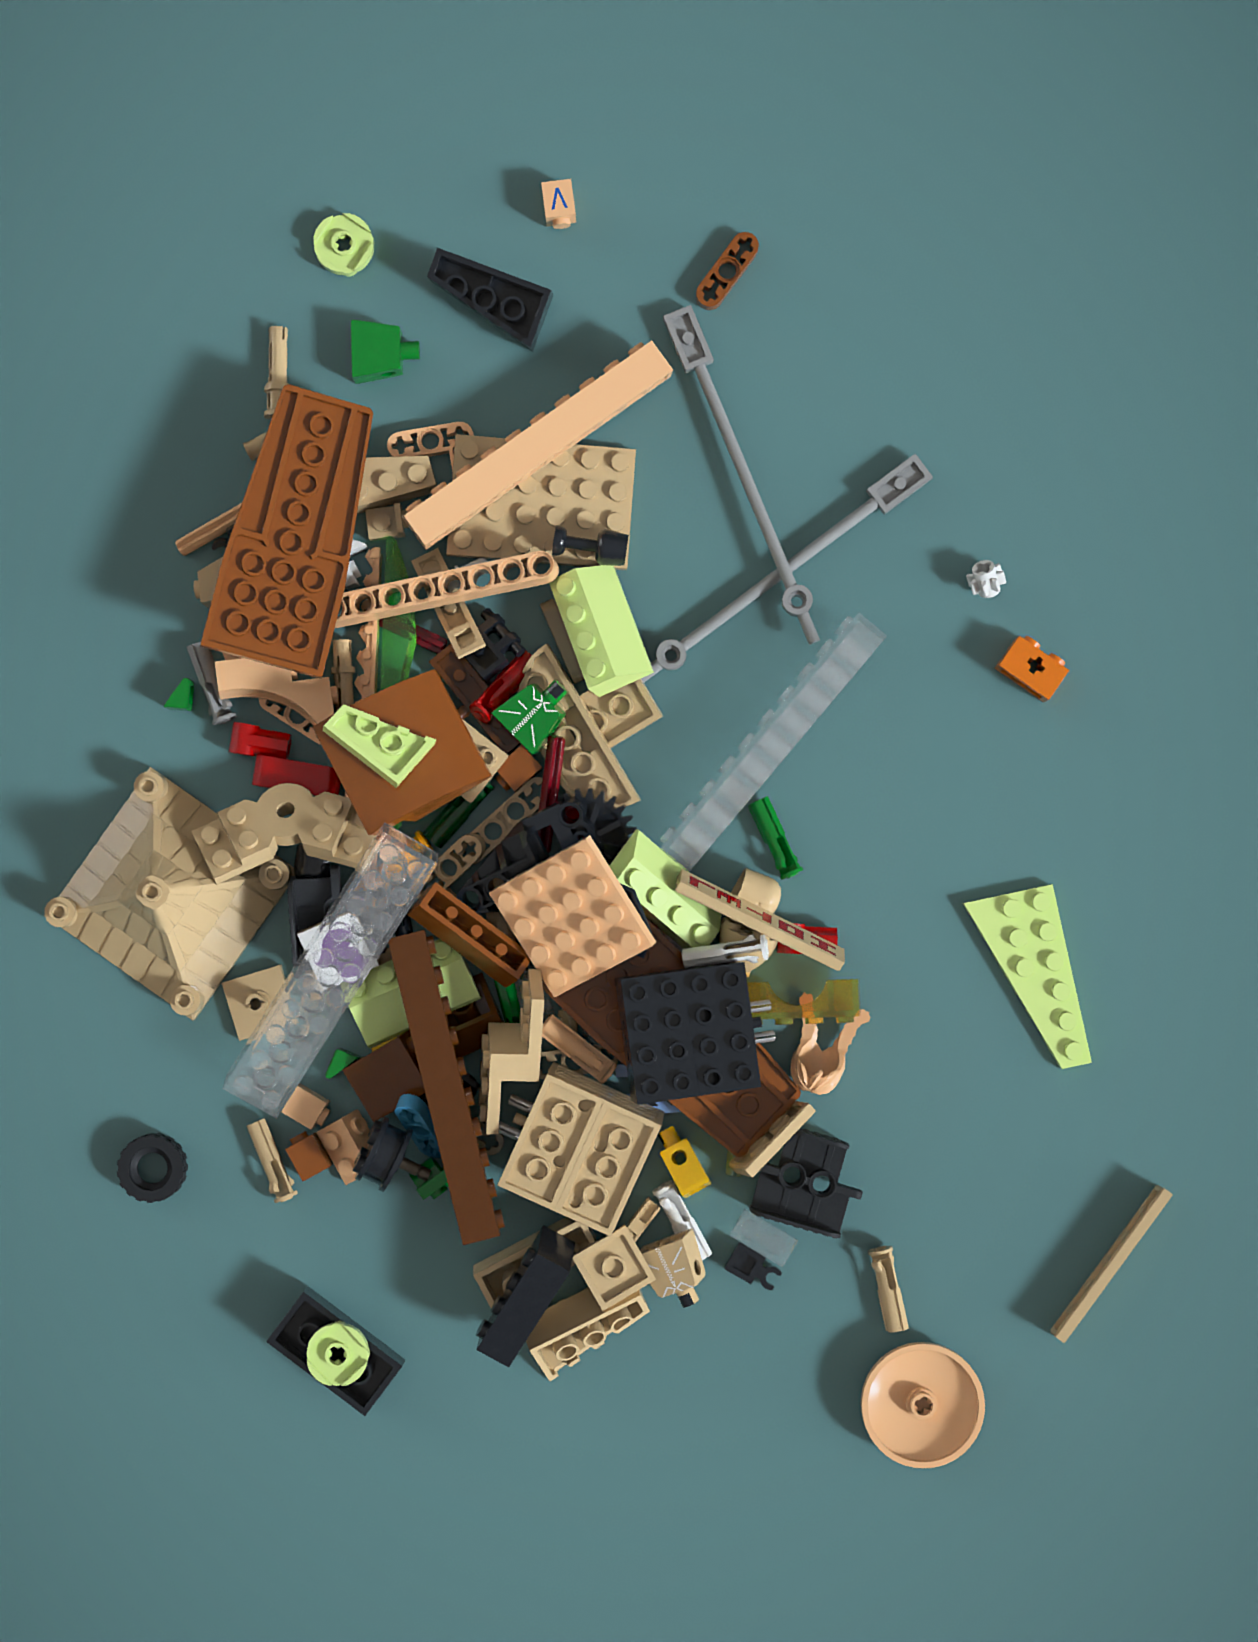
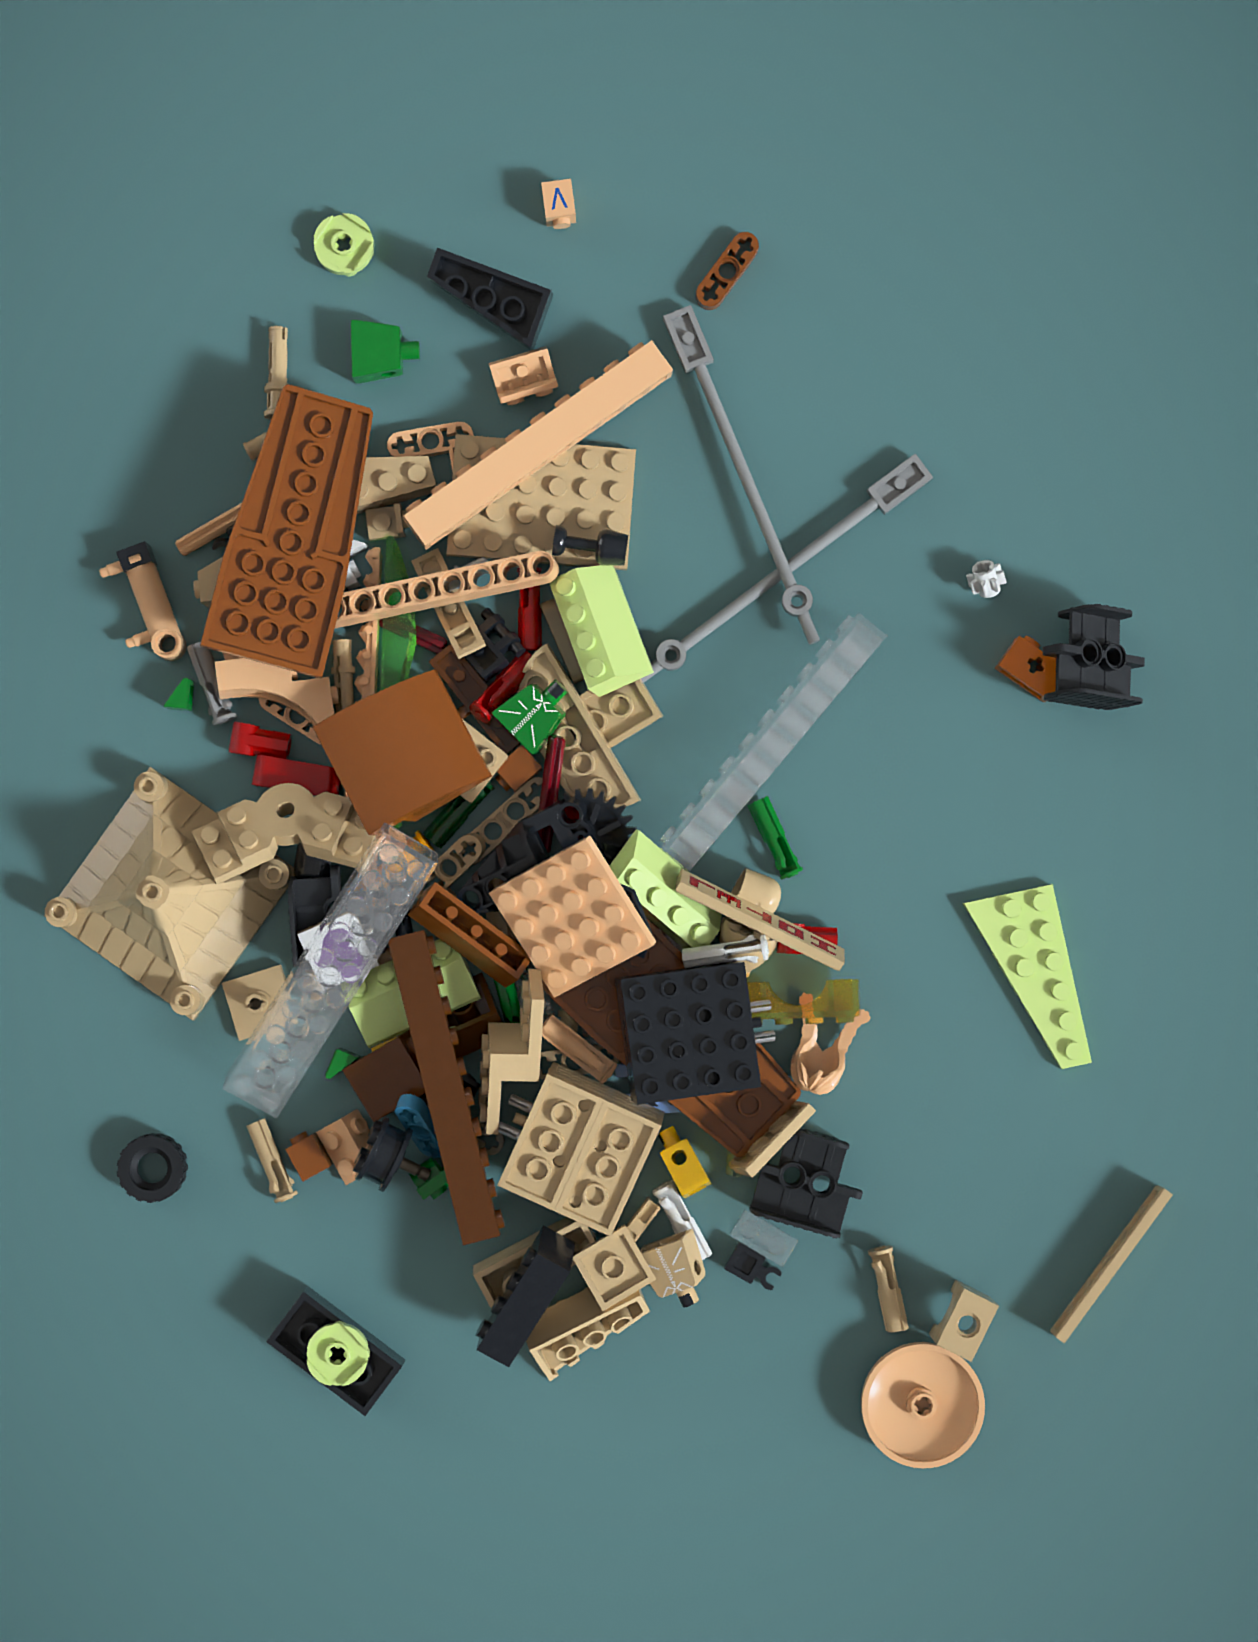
light nougat brick [280,1083,331,1130] -> none
yellowish green wing [323,704,436,788] -> none
none -> light nougat piece [99,541,187,661]
none -> light nougat bracket [489,346,558,405]
none -> red piece [517,567,542,651]
none -> tan piece [929,1279,999,1362]
none -> black piece [1043,604,1145,710]

